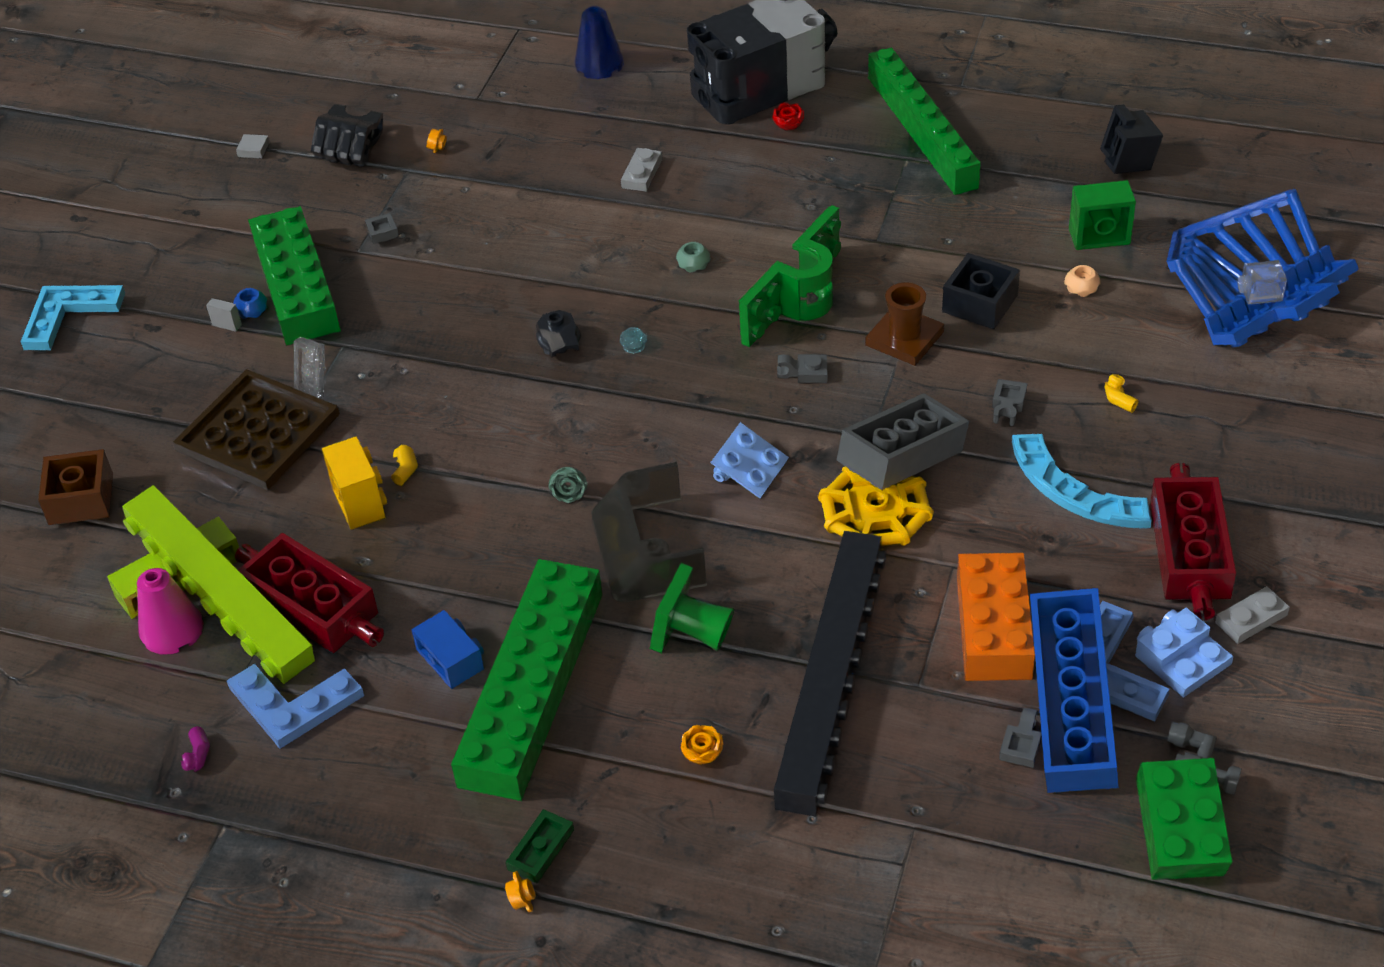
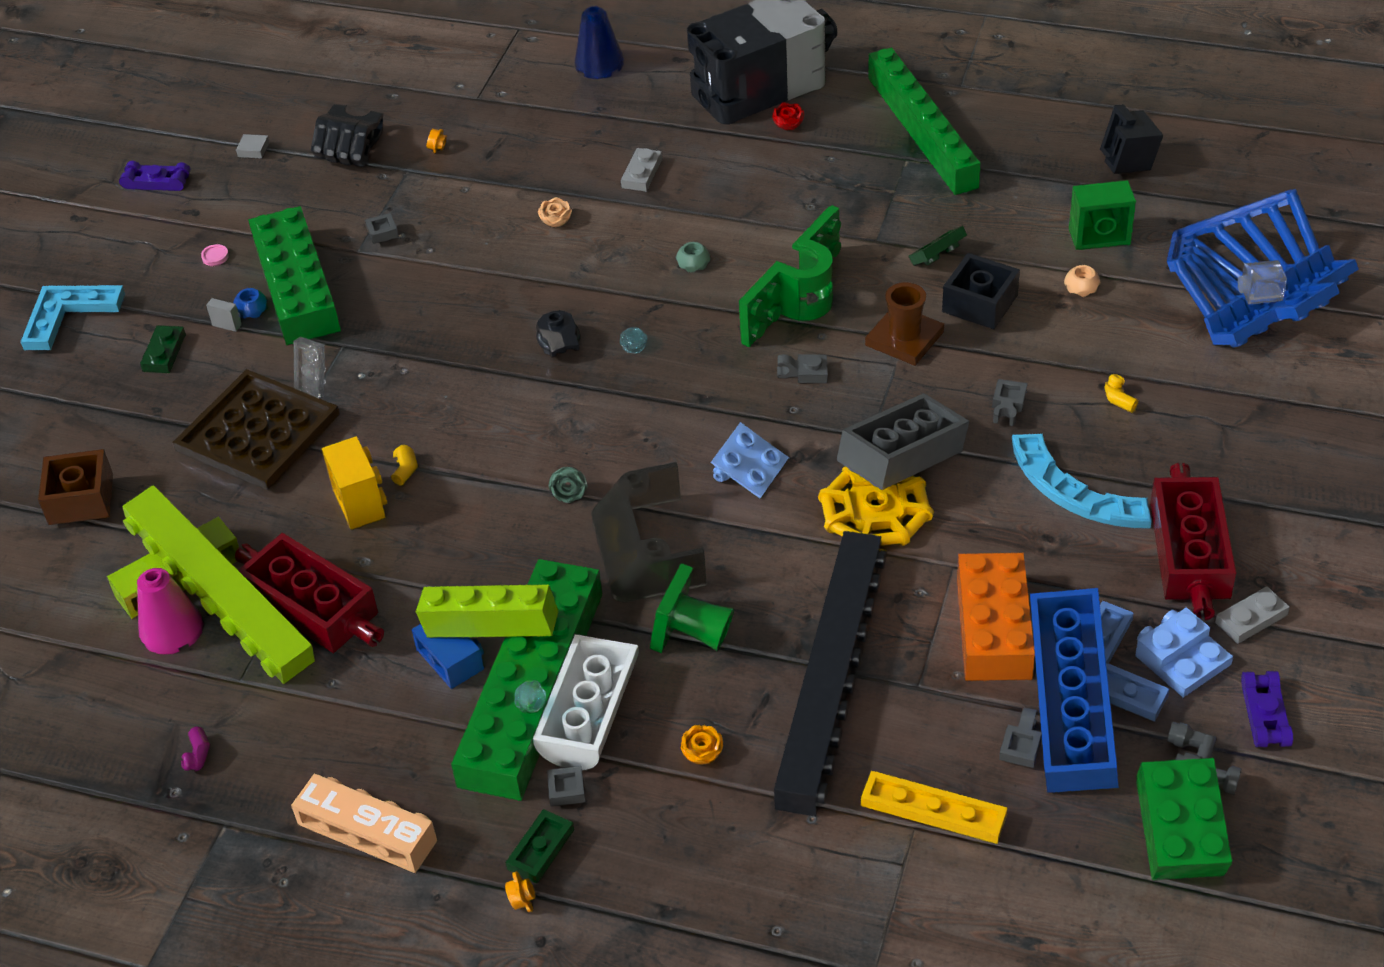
medium blue plate [227,664,364,749] -> none
none -> dark purple plate [119,161,191,191]
none -> dark green plate [140,325,186,373]
none -> bright pink piece [201,244,229,266]
none -> light nougat brick [291,773,437,873]
none -> lime brick [416,585,559,638]
none -> clear light blue plate [514,680,546,713]
none -> white brick [533,634,639,770]
none -> light nougat plate [538,197,572,227]
none -> dark grey plate [547,766,585,807]
none -> yellow plate [861,770,1008,844]
none -> dark green plate [908,226,967,266]
none -> dark purple plate [1241,671,1293,747]

